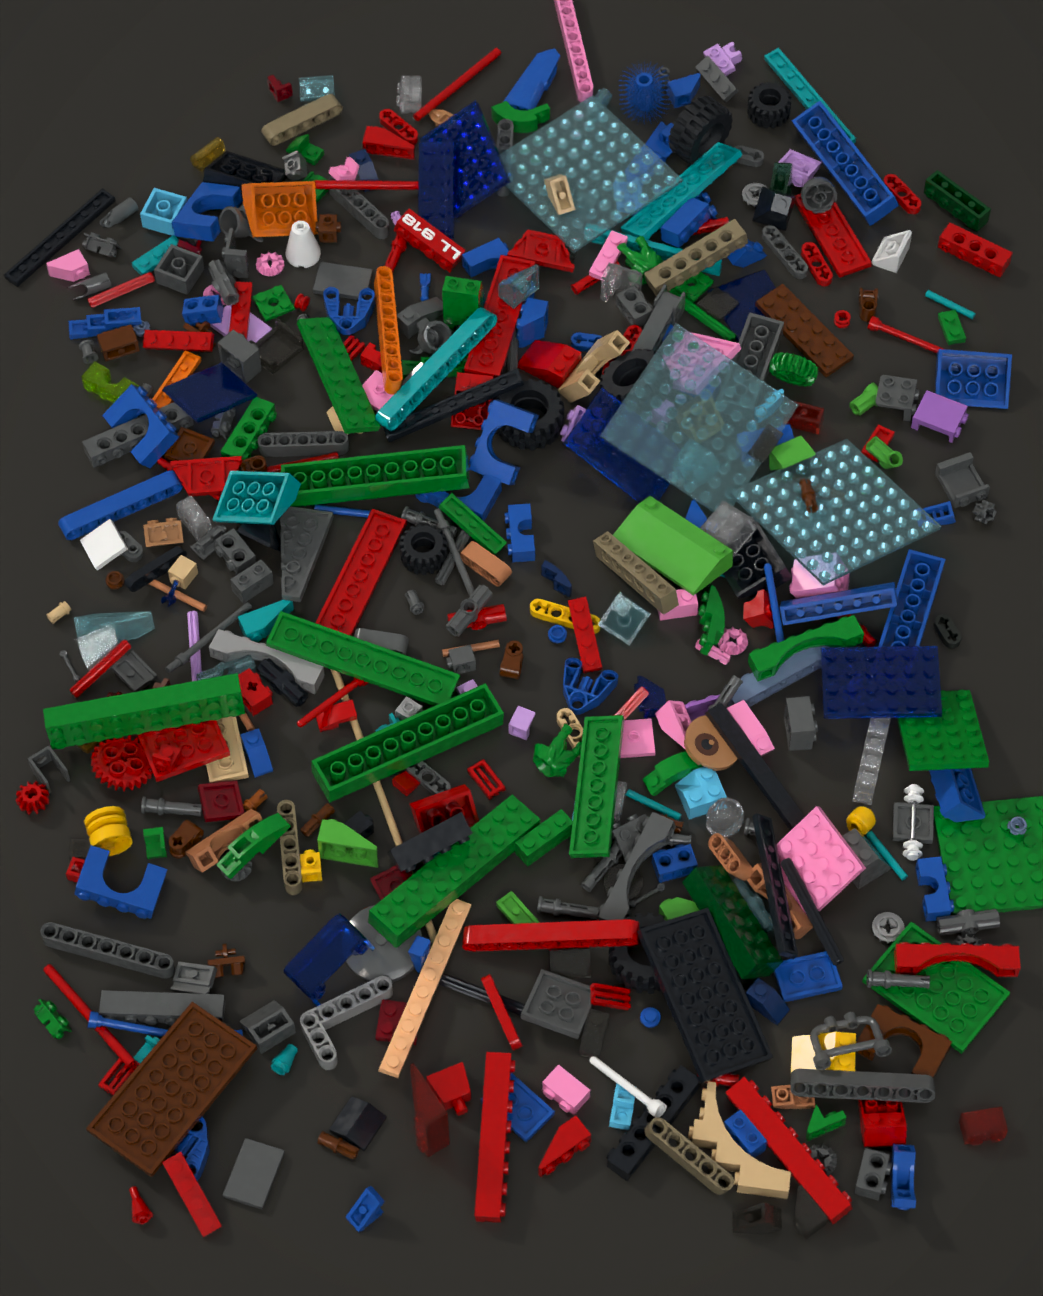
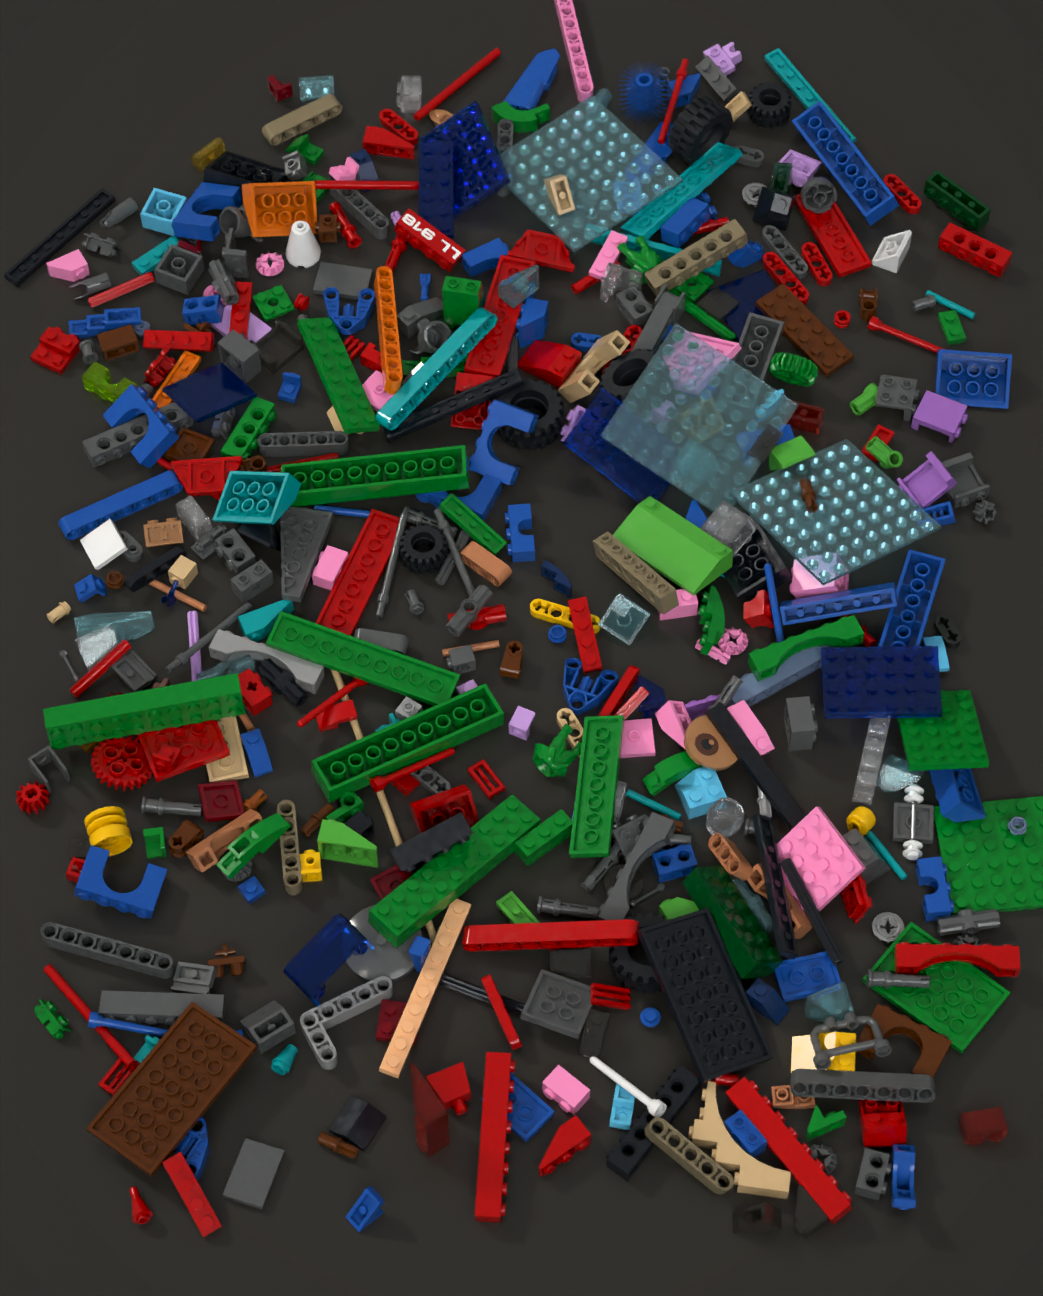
none -> red plate [30,327,80,375]
none -> blue bracket [74,574,107,602]
none -> red hinge [143,344,176,387]
none -> blue plate [238,876,266,904]
none -> blue bracket [277,372,302,403]
none -> bright pink brick [311,545,348,591]
none -> green plate [326,792,364,824]
none -> red pin [329,202,362,248]
none -> red piece [370,747,455,793]
none -> dark grey bar [375,514,408,618]
none -> red beam [598,665,640,716]
none -> red bar [658,59,689,144]
none -> tan tile [725,91,752,124]
none -> light grey axle [757,786,772,818]
none -> red beam [762,252,809,305]
none -> clear light blue slope [804,982,853,1023]
none -> red piece [841,874,872,923]
none -> clear light blue slope [876,755,926,792]
none -> medium lavender panel [897,451,957,509]
none -> dark grey pin [912,294,936,312]
none -> medium azure slope [922,635,950,673]

